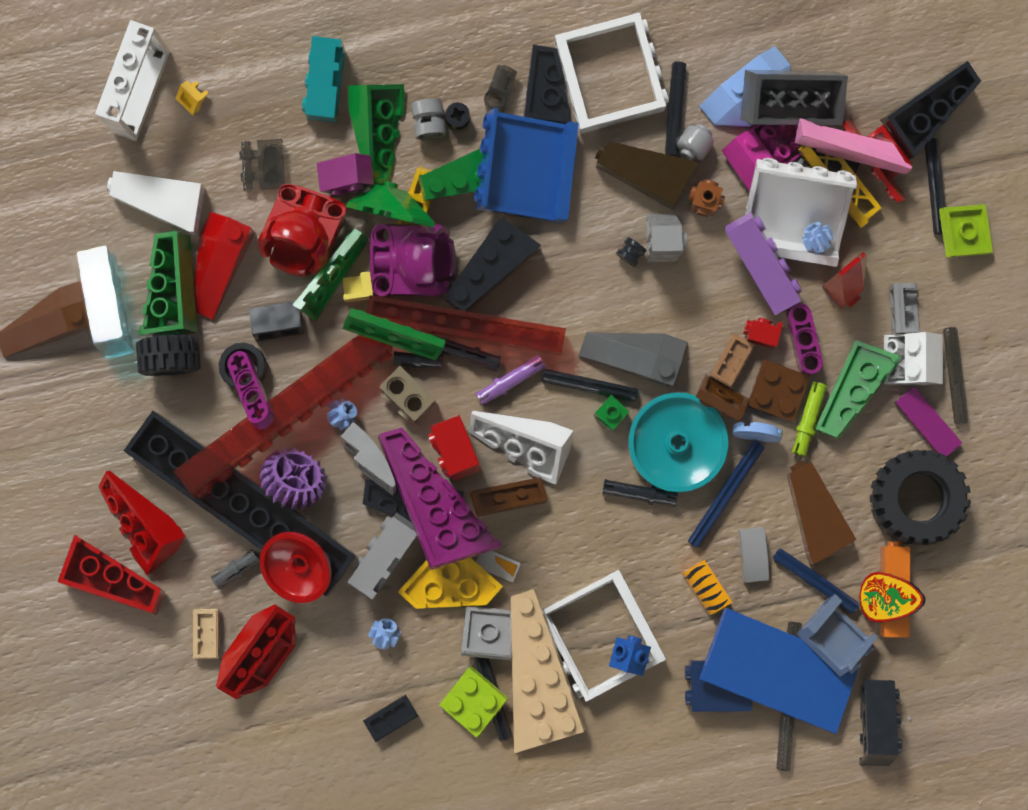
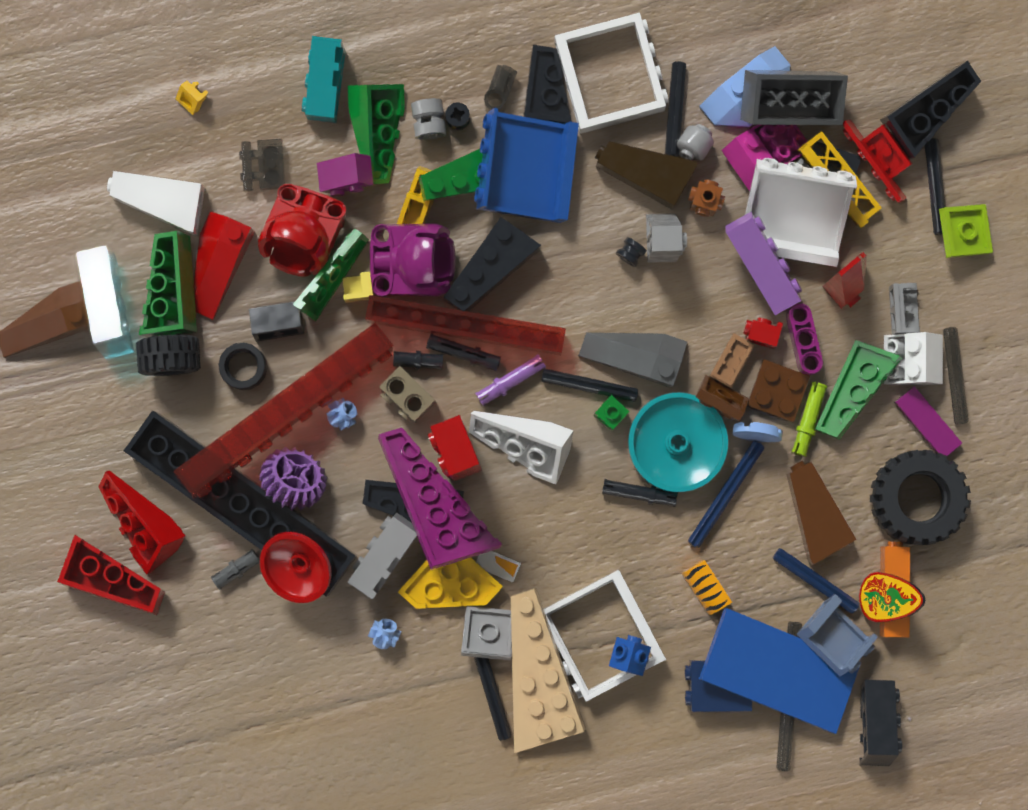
white window [95,20,170,142] -> none
tan plate [193,608,219,659] -> none
red wedge [216,604,296,700] -> none
magenta beam [227,351,274,429] -> none
light grey slope [340,422,396,496] -> none
green plate [342,308,445,361] -> none
green wedge [346,181,435,228] -> none
black plate [363,694,419,742] -> none
lime plate [439,666,509,738] -> none
reddish brown plate [470,477,548,517] -> none
light grey slope [739,527,769,583] -> none
bright pink wedge [795,118,912,174] -> none
light blue gear [802,222,834,253] -> none

